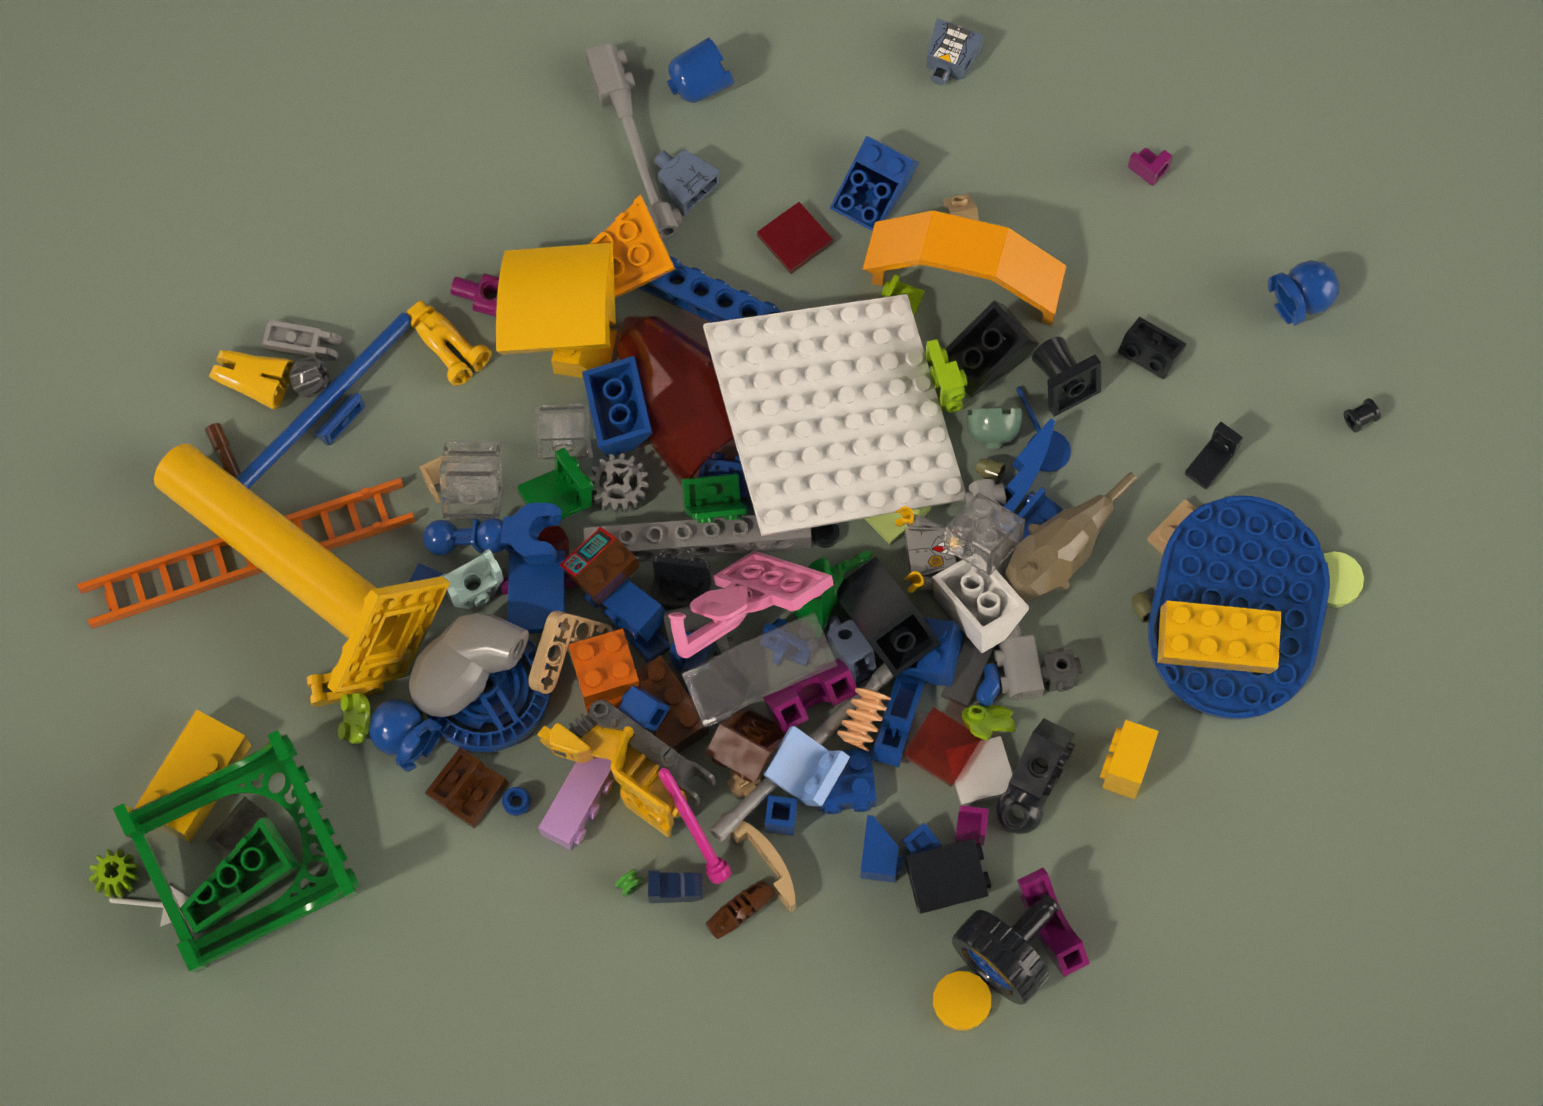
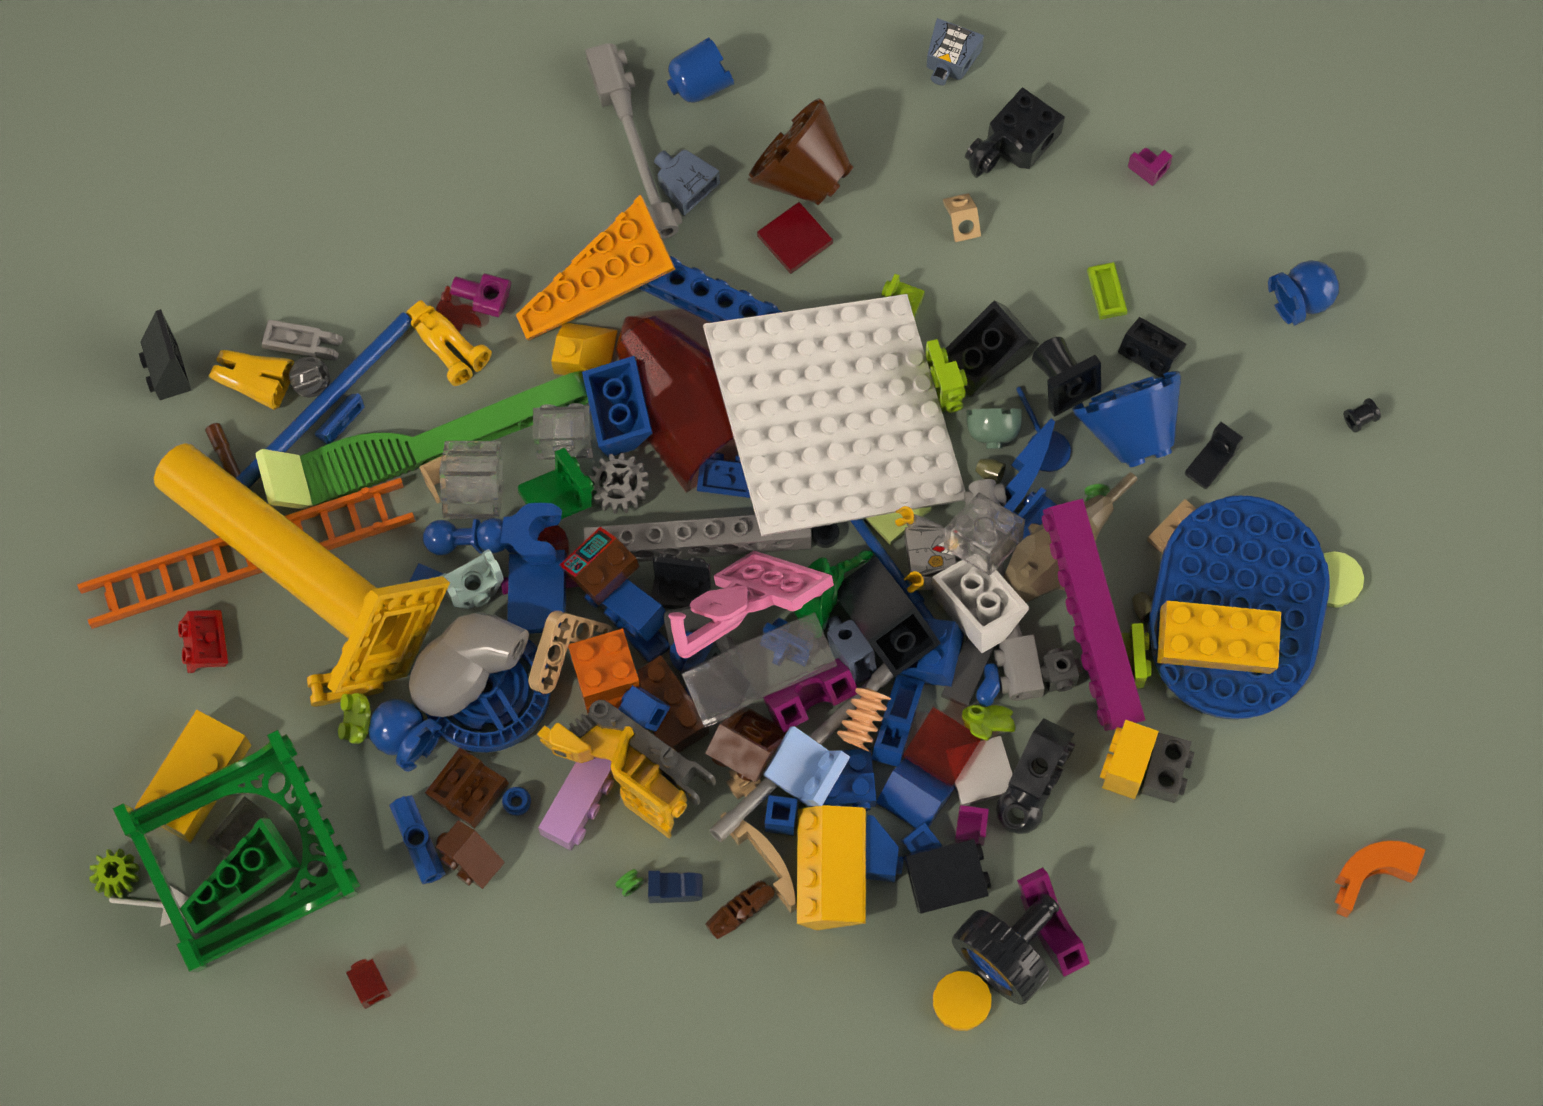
yellow slope [496,243,616,355] -> none
dark pink piece [659,768,732,884] -> none
green bracket [681,473,749,523] -> none
blue slope [830,136,919,231] -> none
light orange panel [862,210,1066,325] -> none
none -> black slope [139,309,192,400]
none -> red bracket [178,610,228,673]
none -> yellowish green tile [255,449,313,509]
none -> bright green piece [300,371,589,507]
none -> clear red brick [346,959,392,1009]
none -> blue piece [389,795,446,884]
none -> clear red piece [436,286,482,332]
none -> reddish brown brick [436,820,505,889]
none -> reddish brown cone [747,98,854,205]
none -> yellow slope [797,805,866,930]
none -> blue bar [851,519,935,619]
none -> blue slope [876,756,956,829]
none -> black brick [965,87,1065,178]
none -> magenta brick [1042,498,1146,731]
none -> blue cone [1073,371,1181,467]
none -> bright green bush [1084,484,1110,502]
none -> lime tile [1087,262,1127,320]
none -> lime bracket [1121,623,1151,688]
none -> dark grey brick [1141,732,1194,803]
none -> orange arch [1334,841,1426,918]

